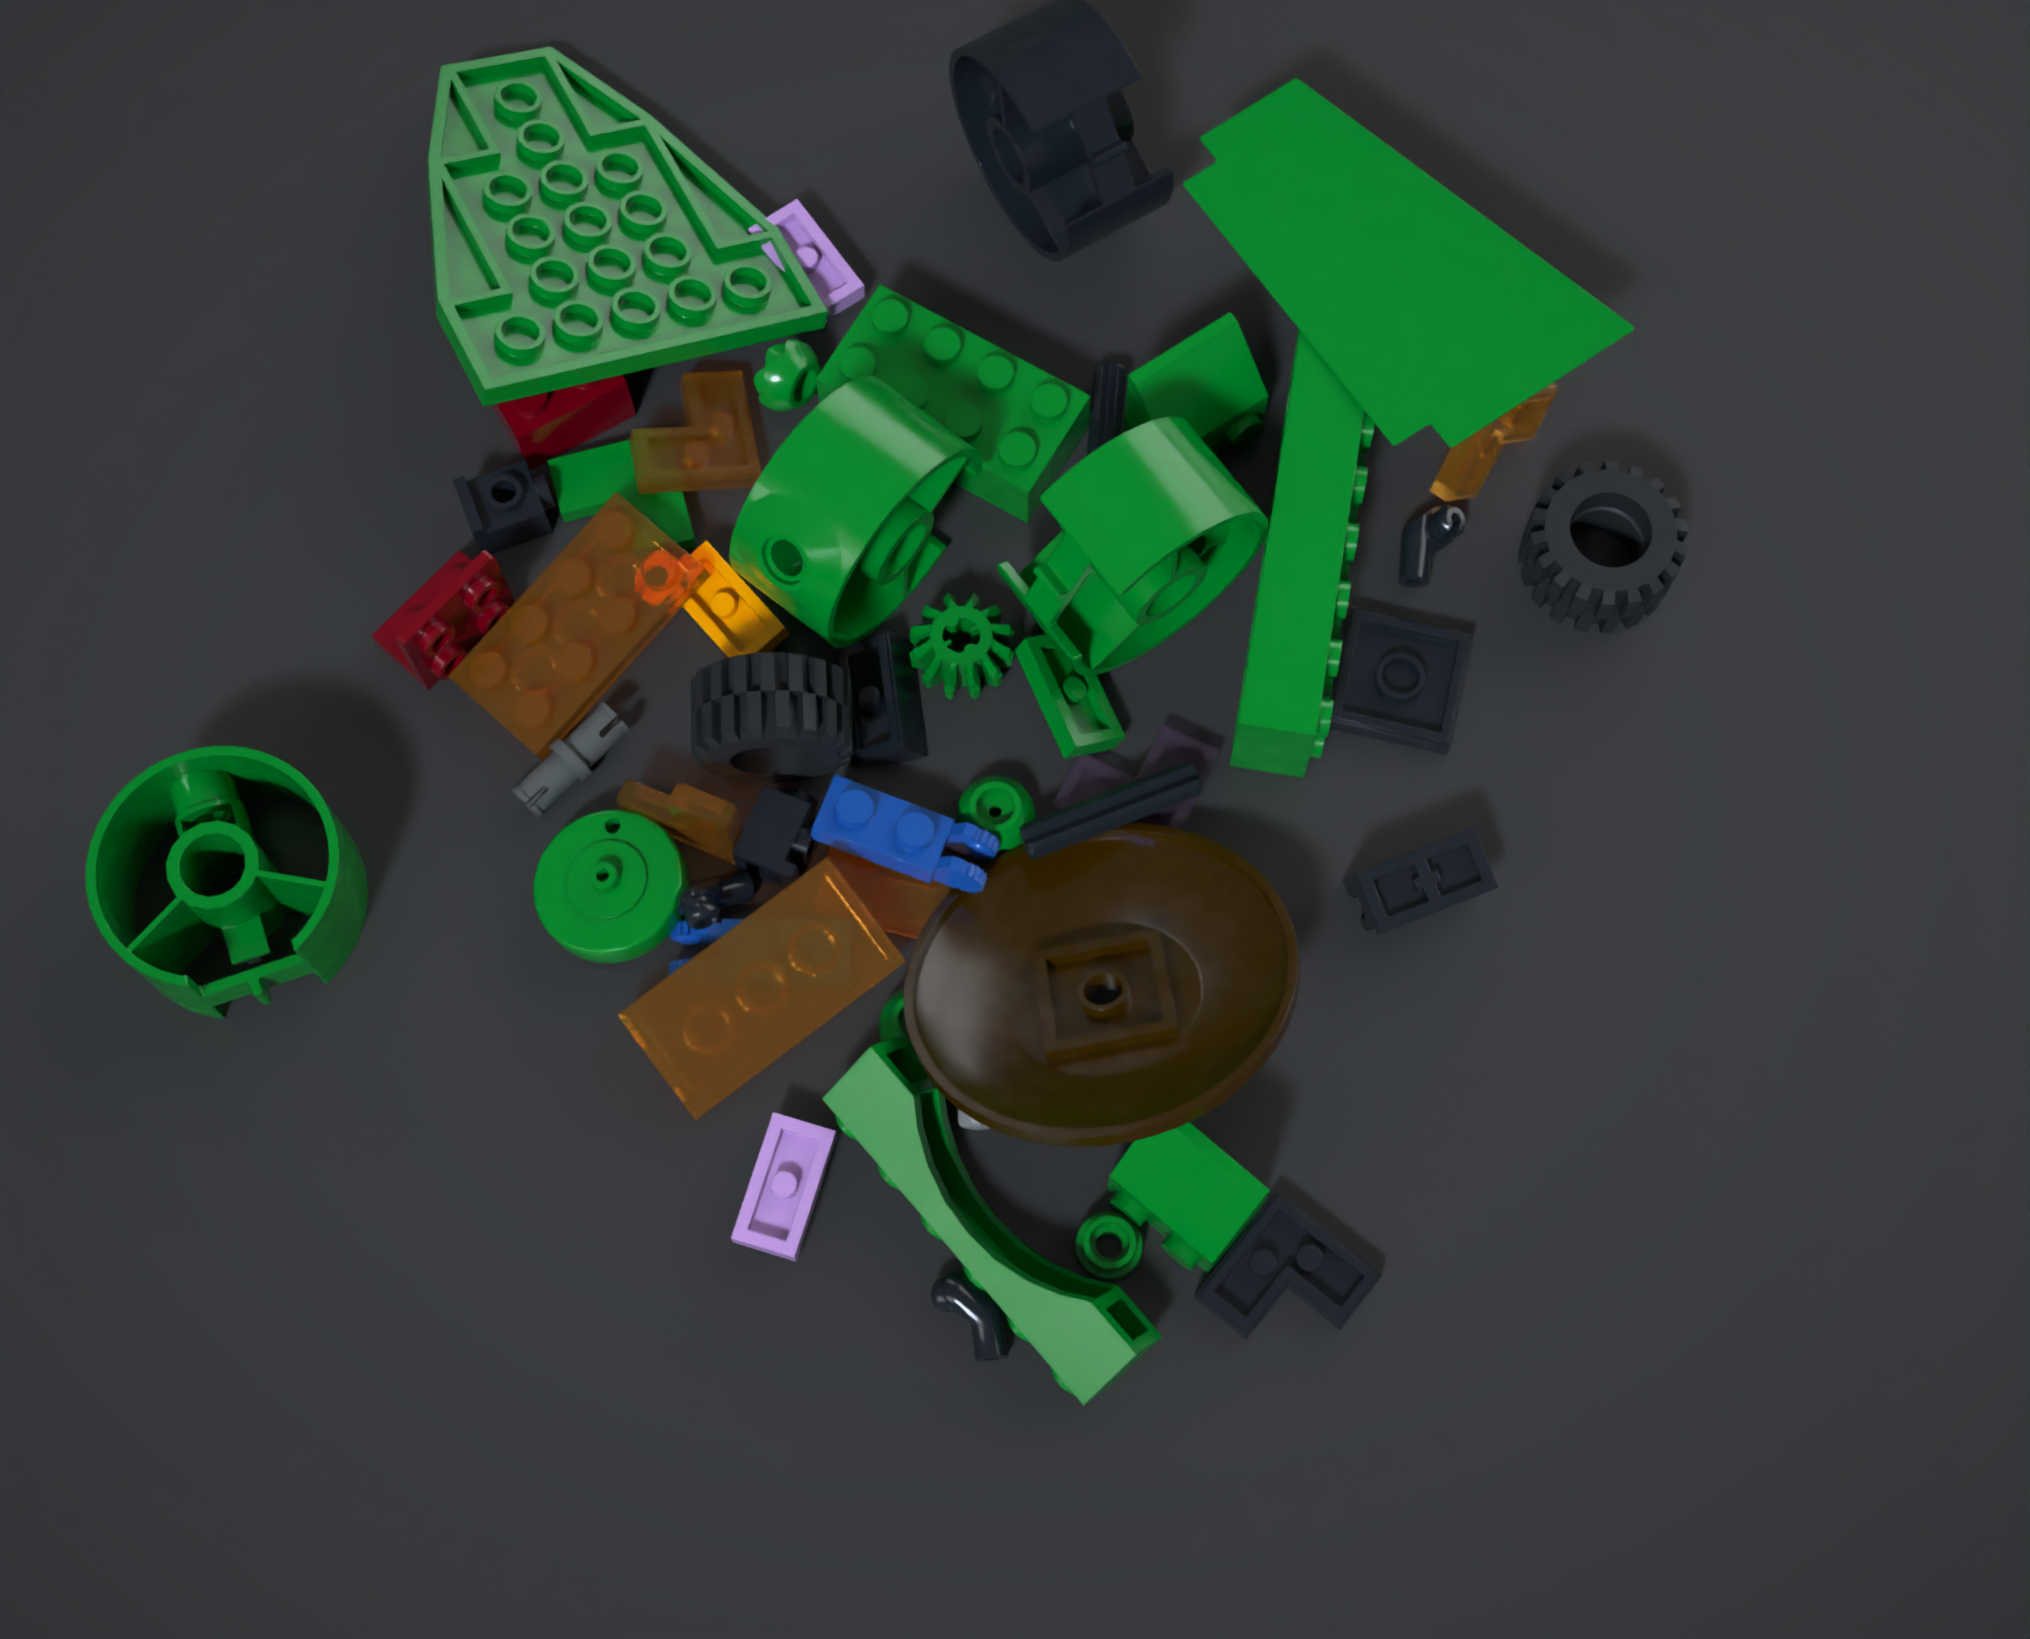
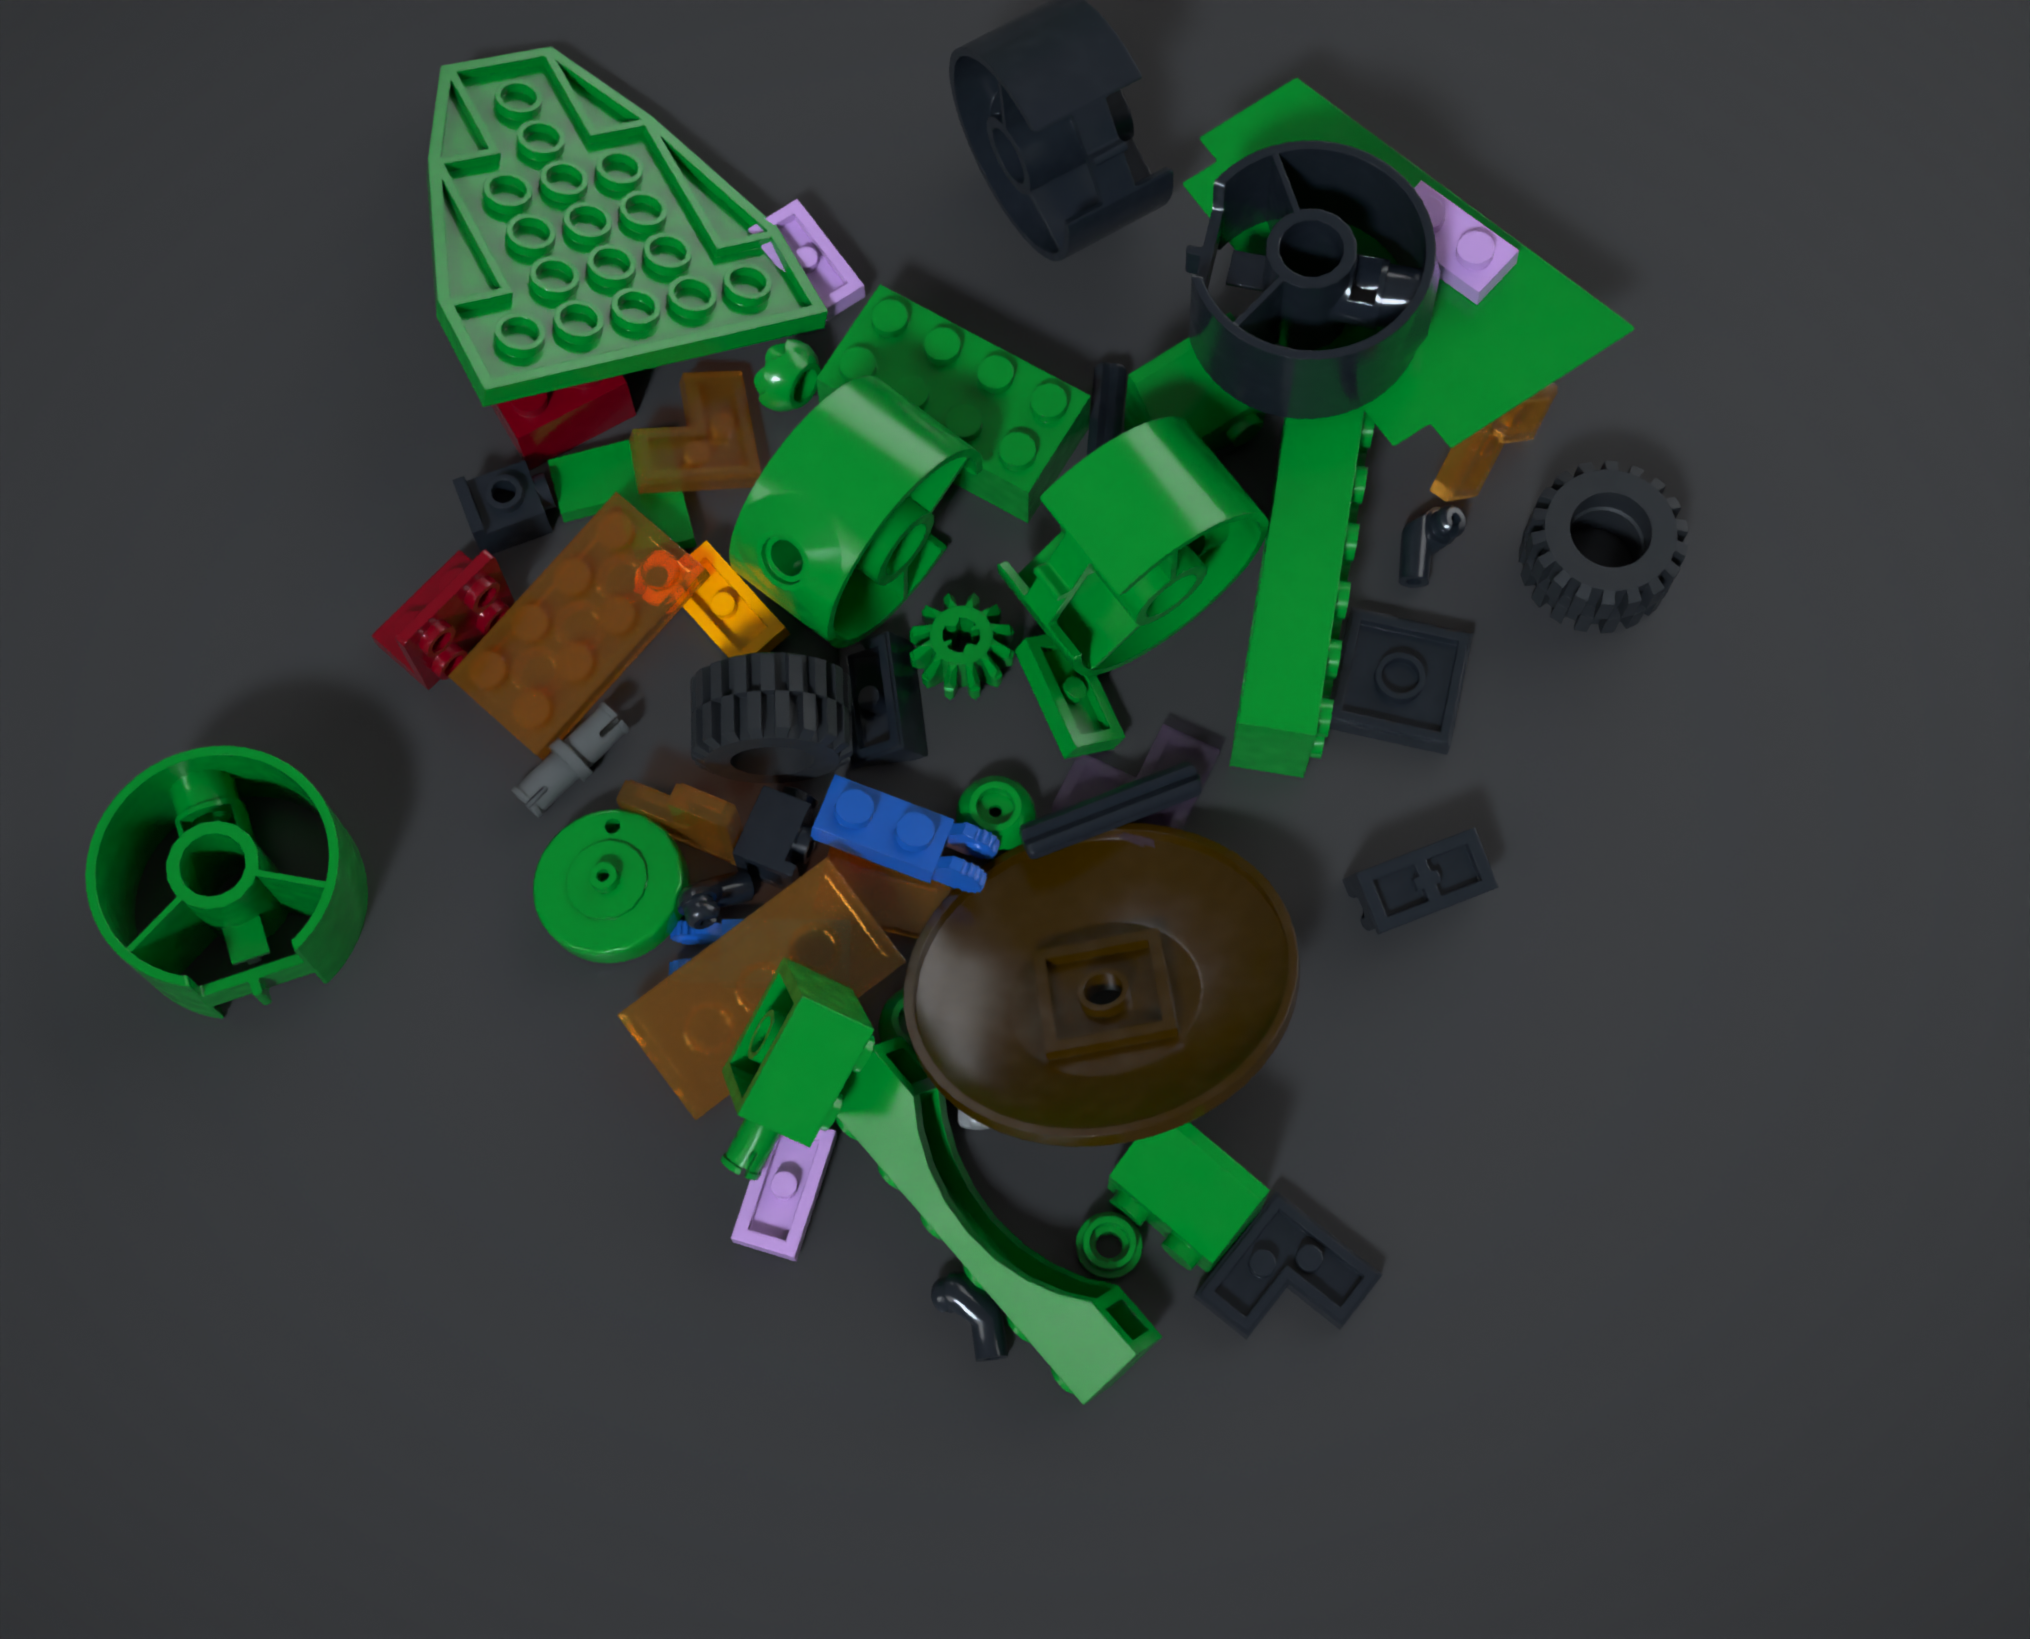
none -> green brick [720,957,875,1180]
none -> black animal [1185,141,1441,419]
none -> lavender plate [1414,180,1519,305]

